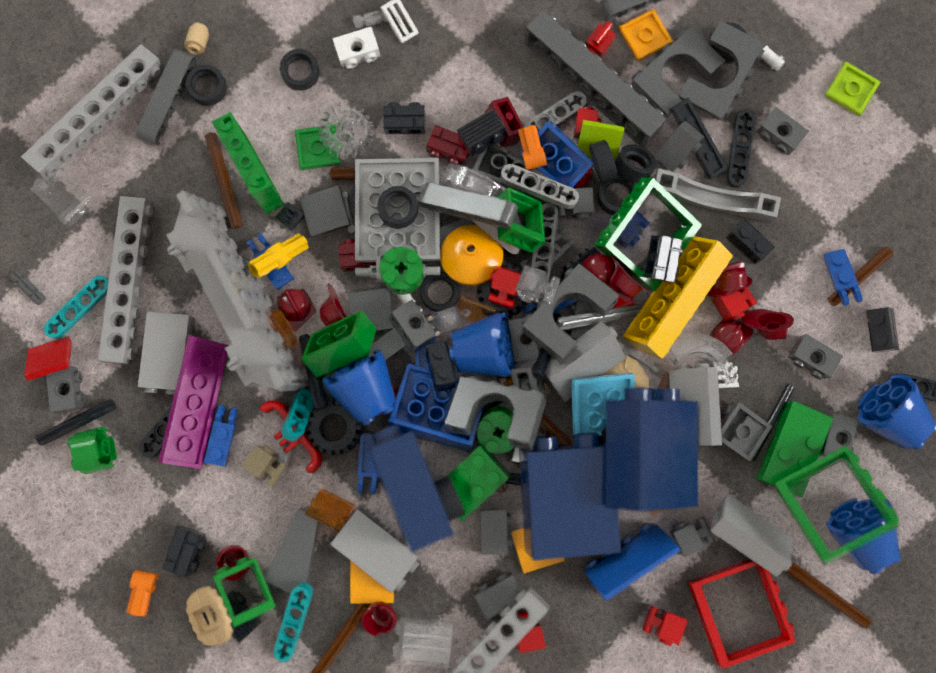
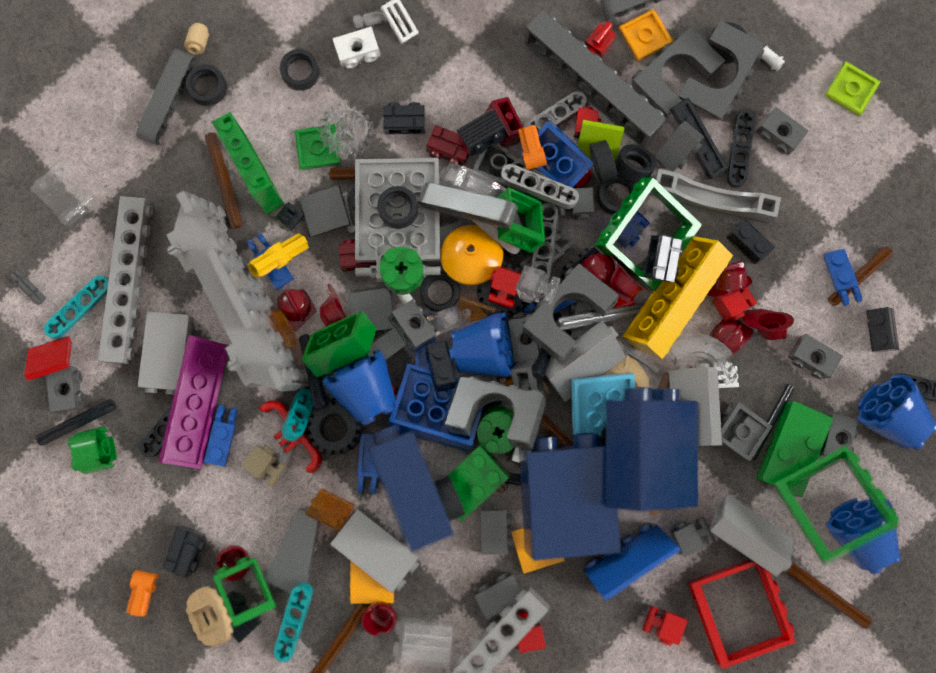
light grey brick [21,44,163,180] -> none

